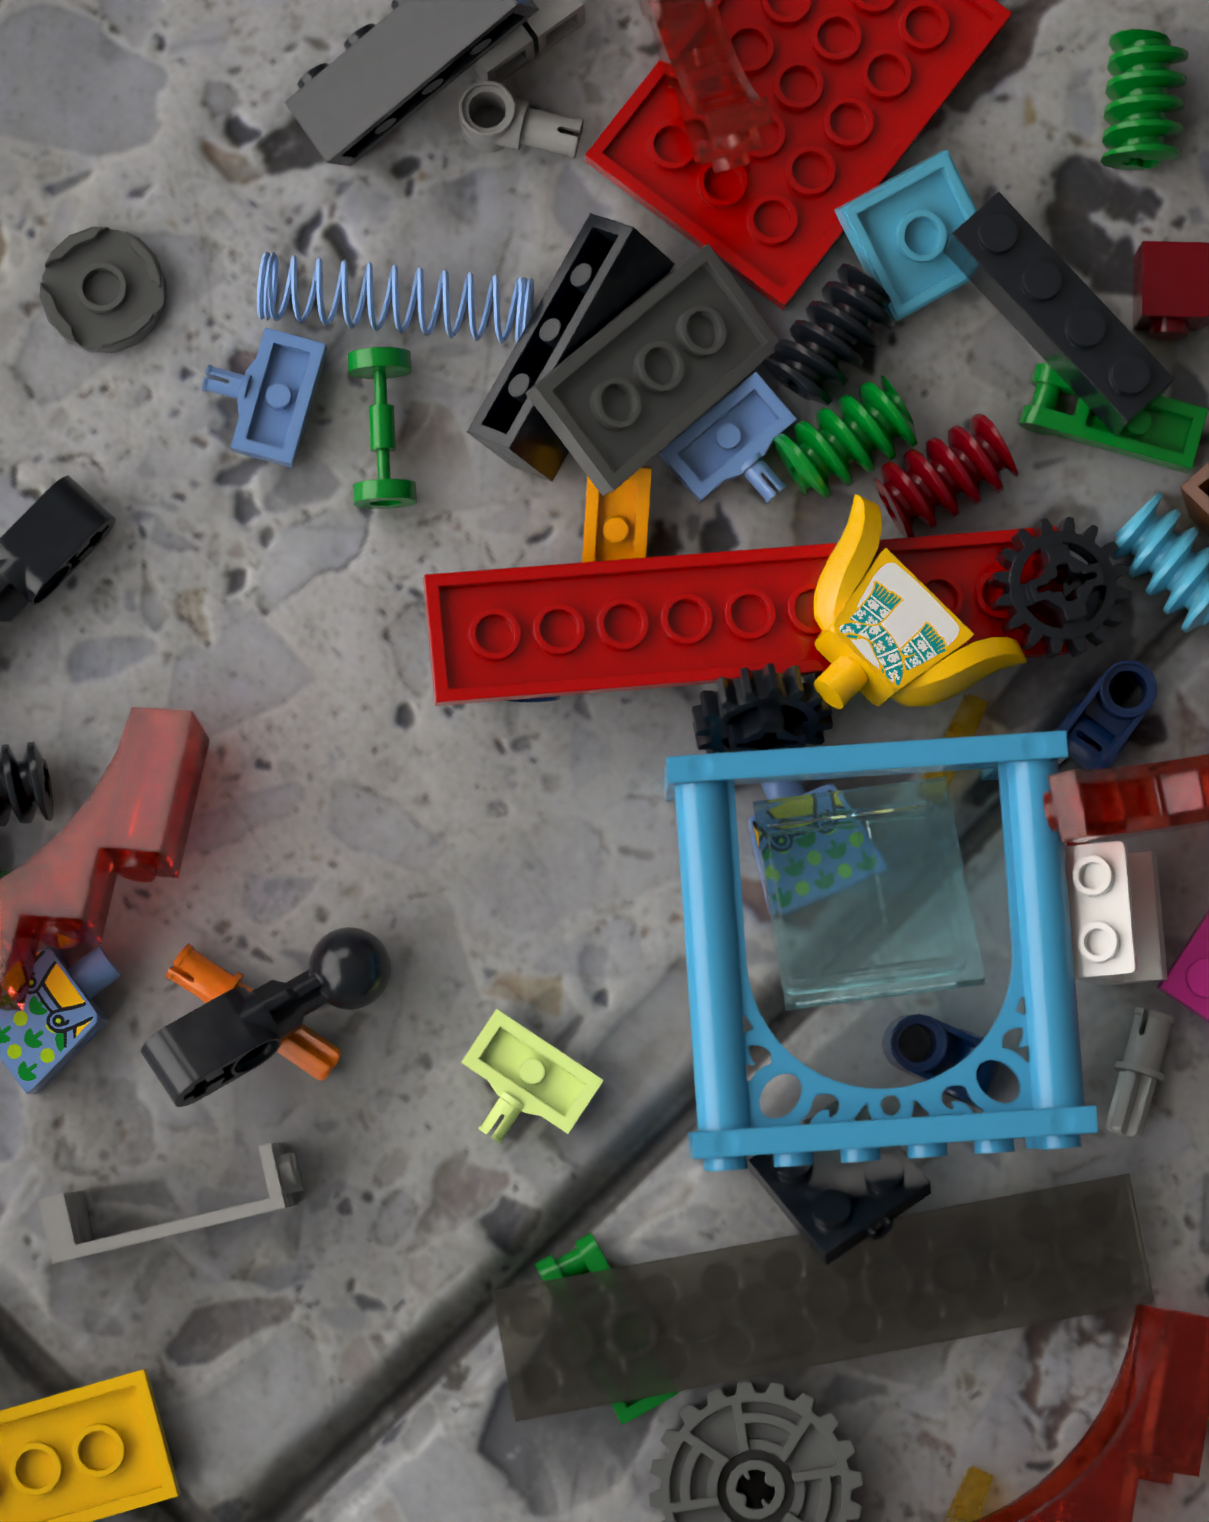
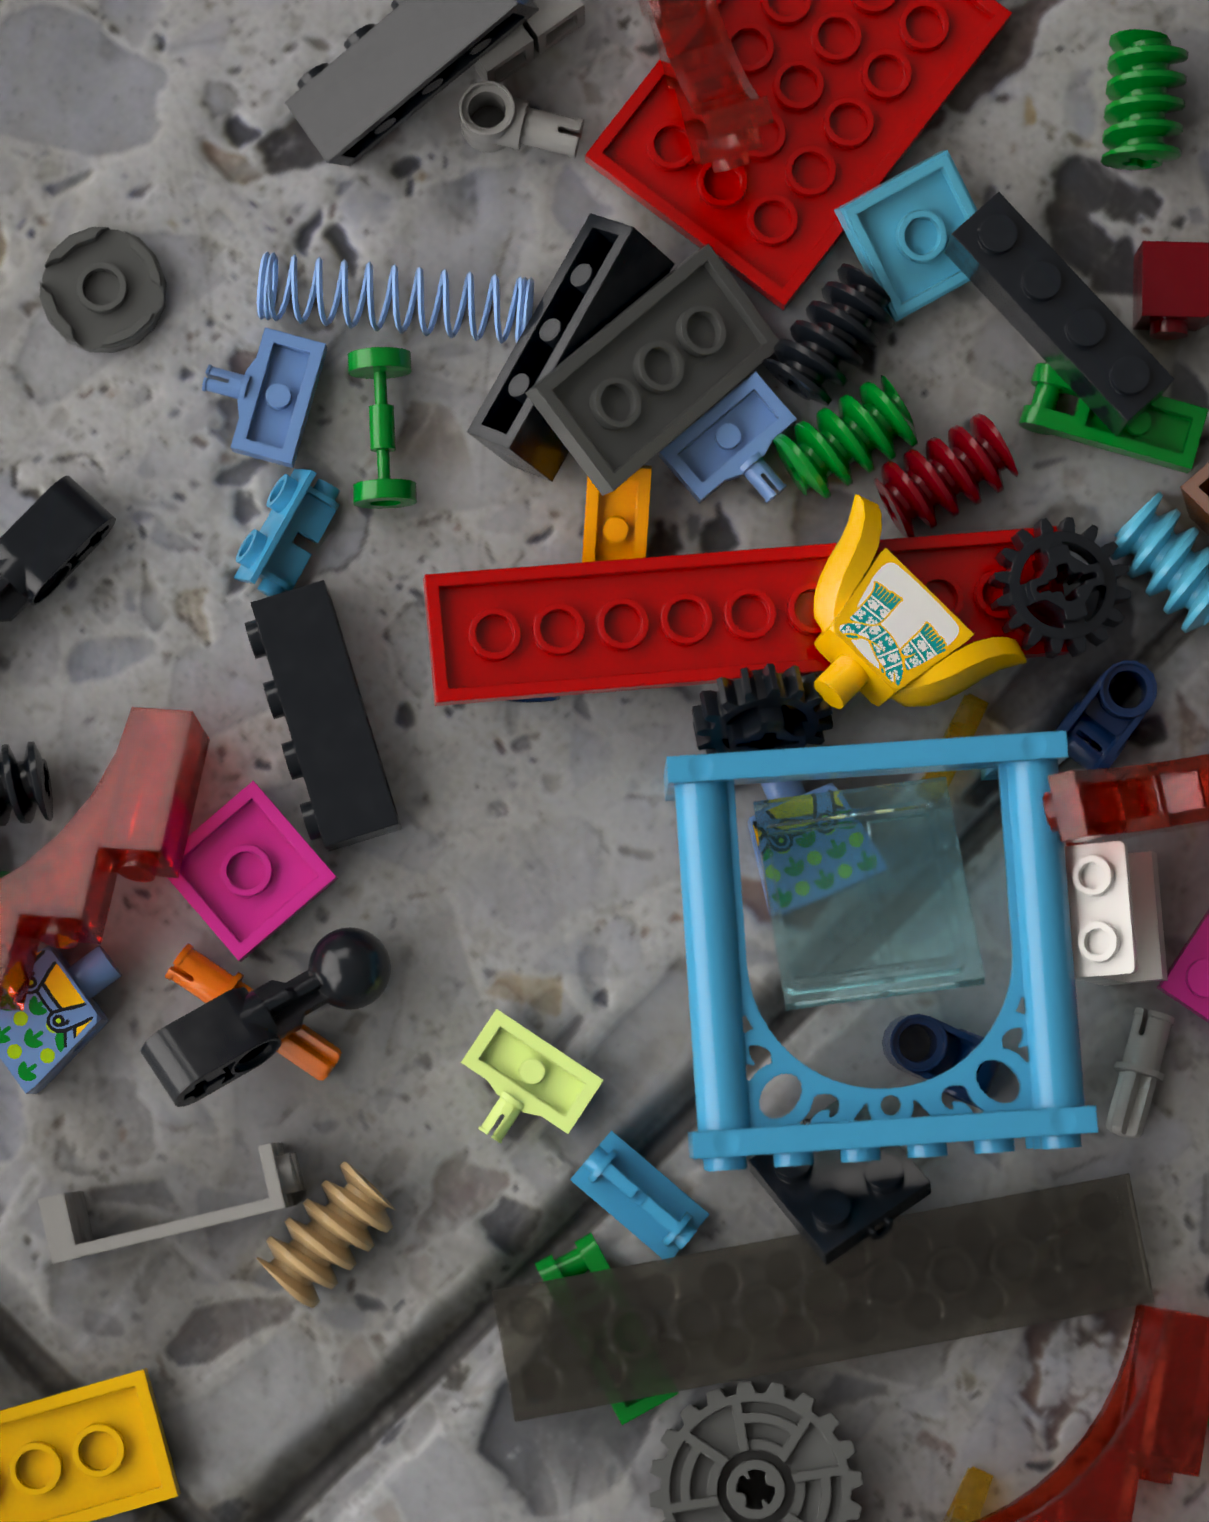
none -> dark pink plate [156,781,338,962]
none -> dark azure hinge [234,469,340,597]
none -> black brick [245,580,402,852]
none -> tan piece [256,1161,395,1308]
none -> dark azure hinge [570,1130,710,1263]

